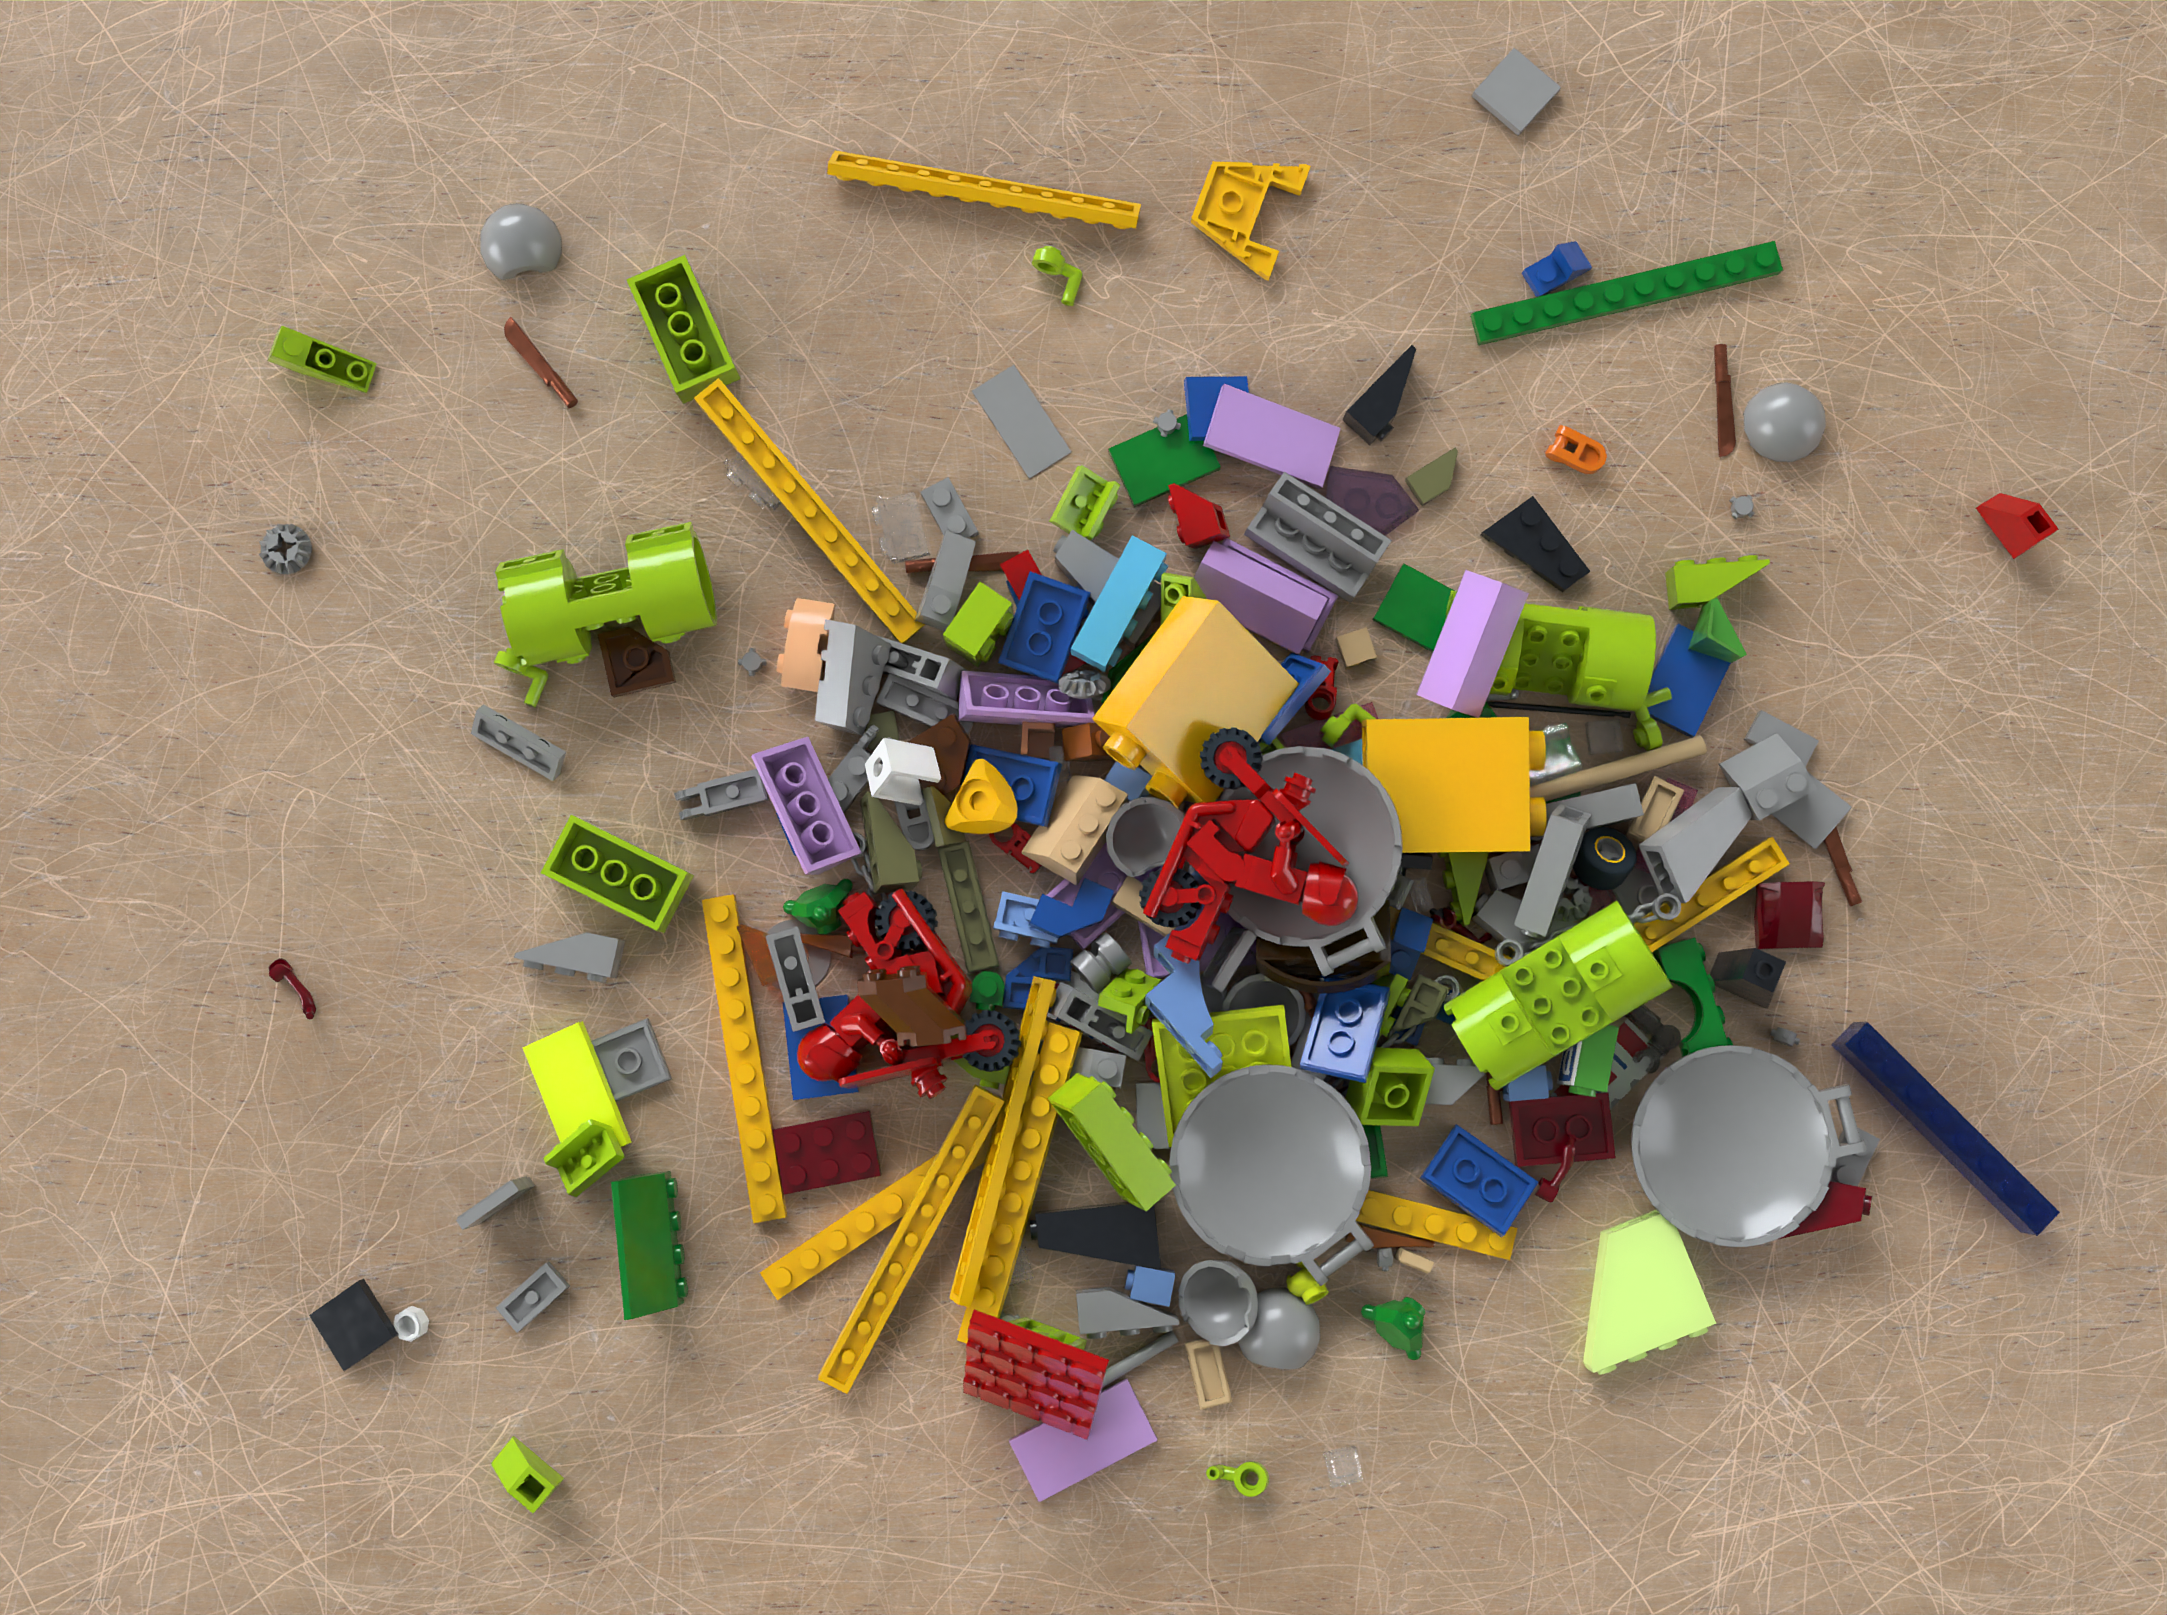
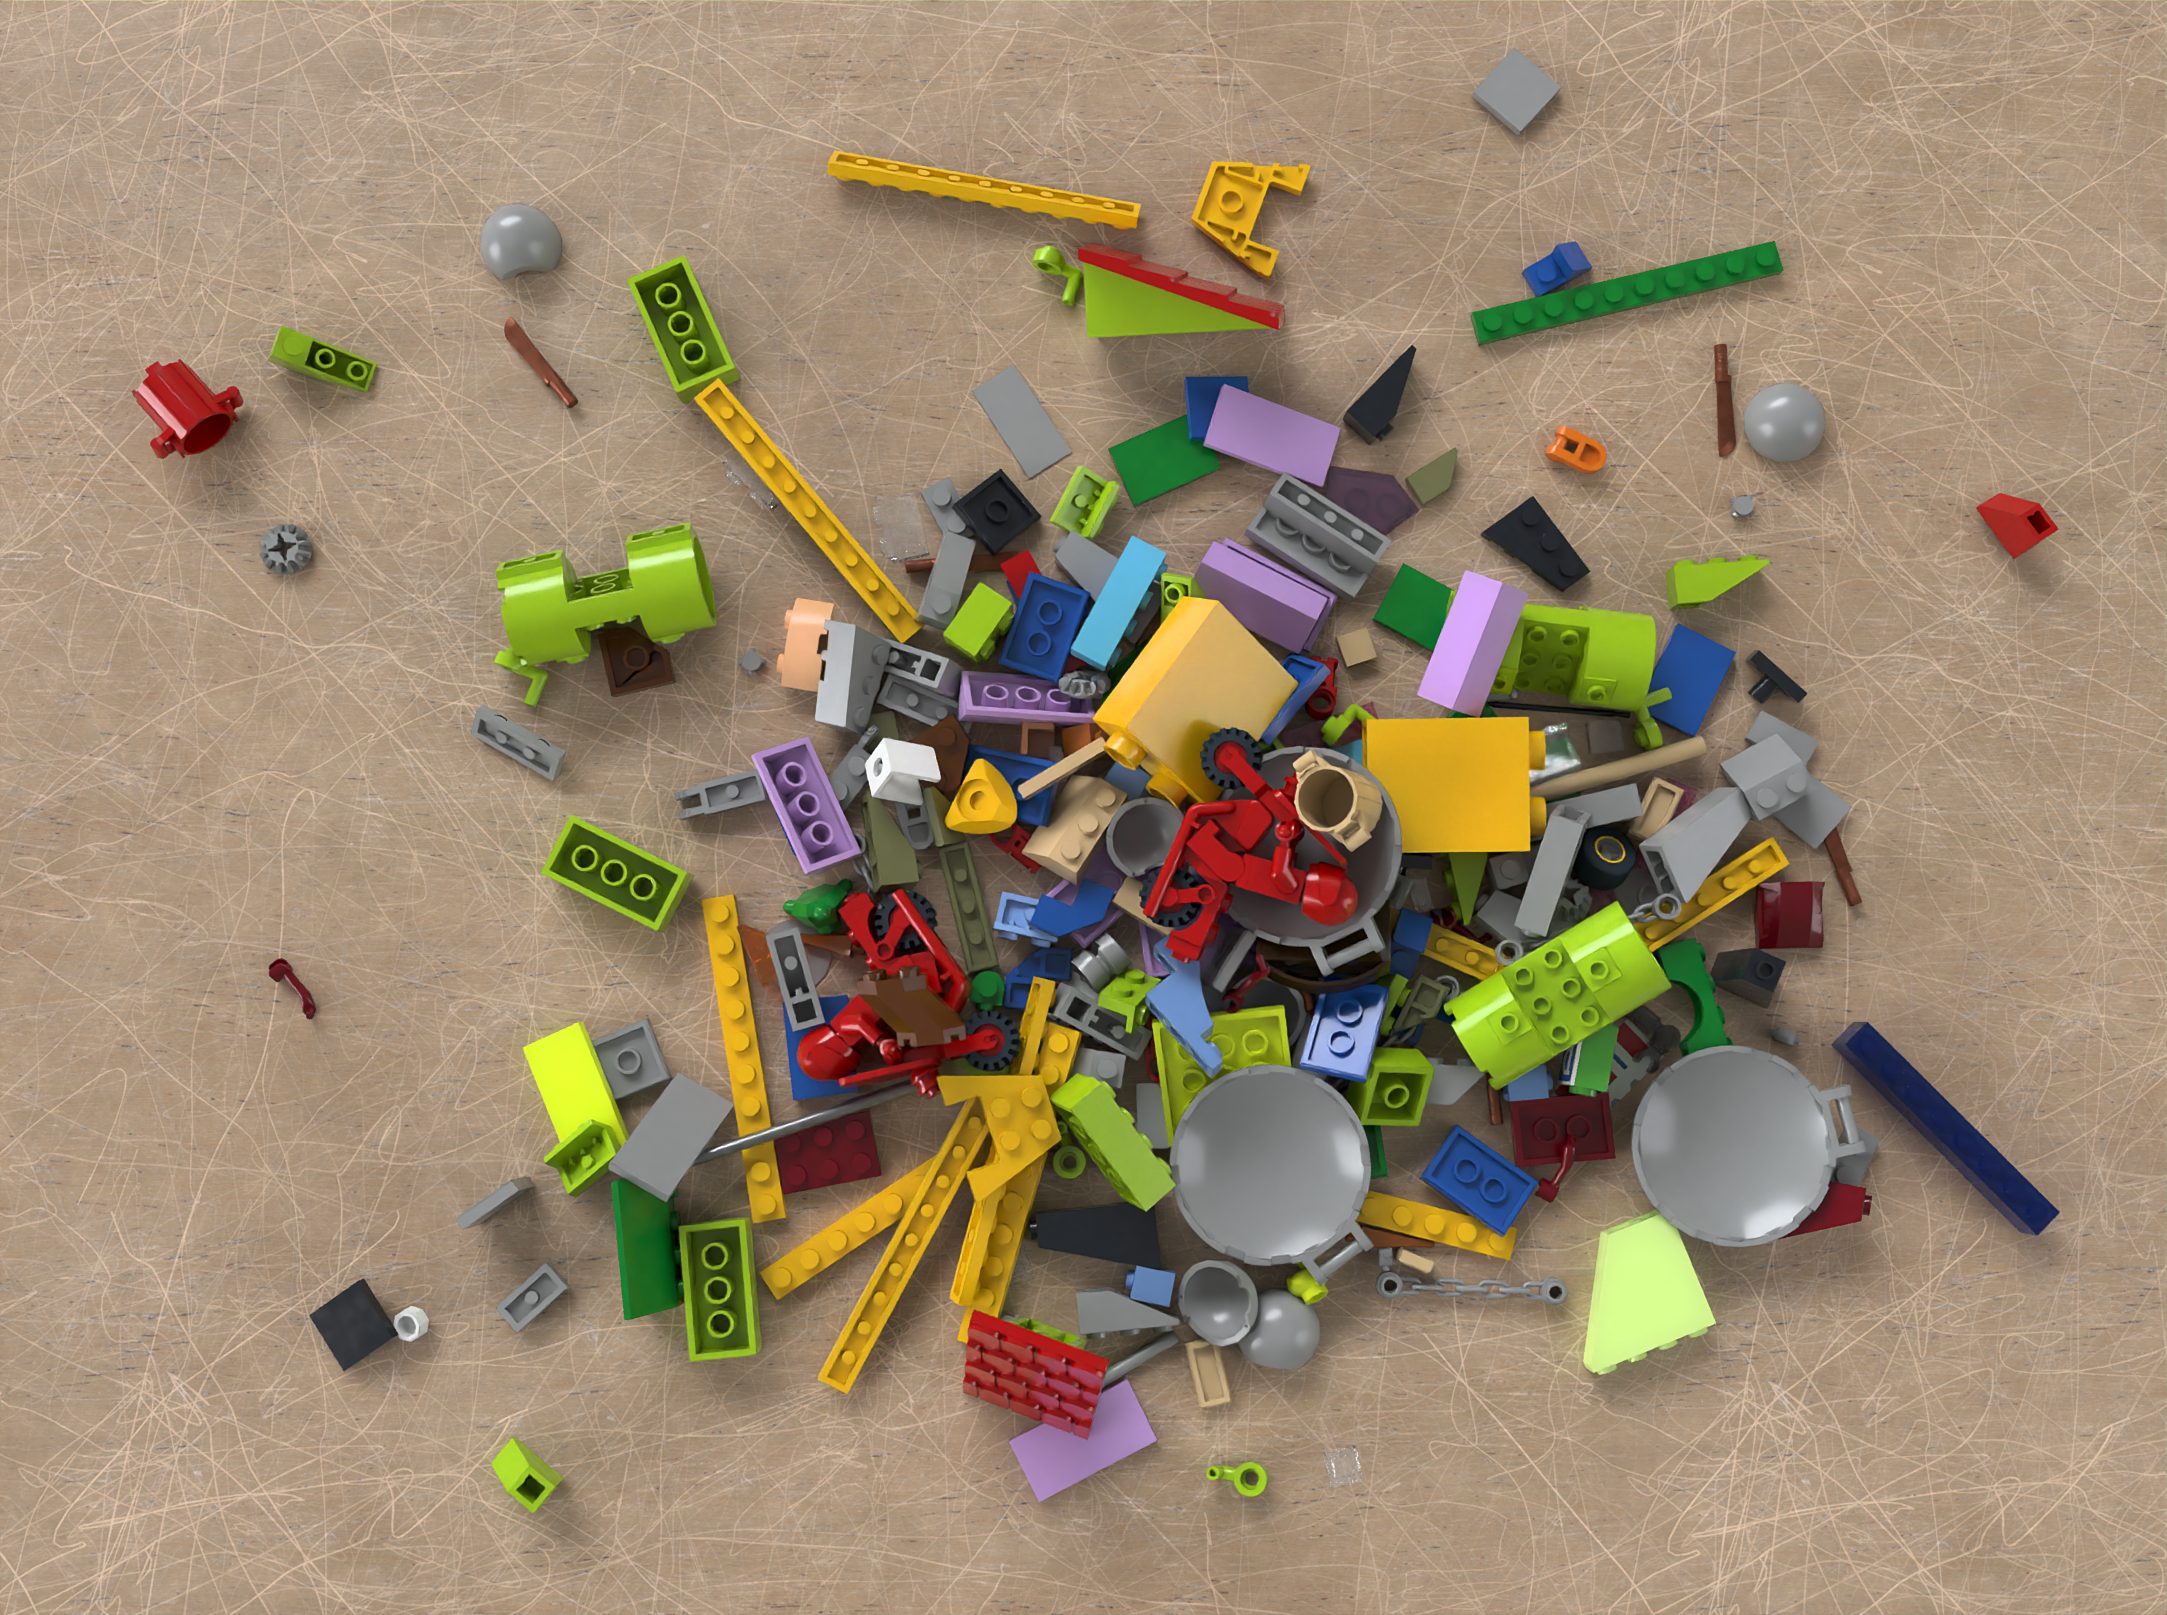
light grey slope [514,933,626,983] -> none
light grey piece [1153,409,1181,437] -> none
red slope [1168,483,1230,549] -> none
green rock [1361,1297,1426,1360] -> none
bright green slope [1688,597,1747,663] -> none
none -> red container [132,359,243,459]
none -> light grey tile [608,1072,734,1203]
none -> lime brick [678,1216,762,1362]
none -> flat silver bar [692,1079,919,1167]
none -> yellow wing [936,1075,1062,1203]
none -> black tile [952,469,1042,556]
none -> tan tile [1017,737,1107,800]
none -> lime plate [1053,1121,1086,1179]
none -> piece [1078,243,1285,338]
none -> dark red piece [1222,953,1271,1013]
none -> tan container [1292,749,1383,852]
none -> light grey piece [1375,1271,1568,1305]
none -> black tile [1746,650,1808,705]

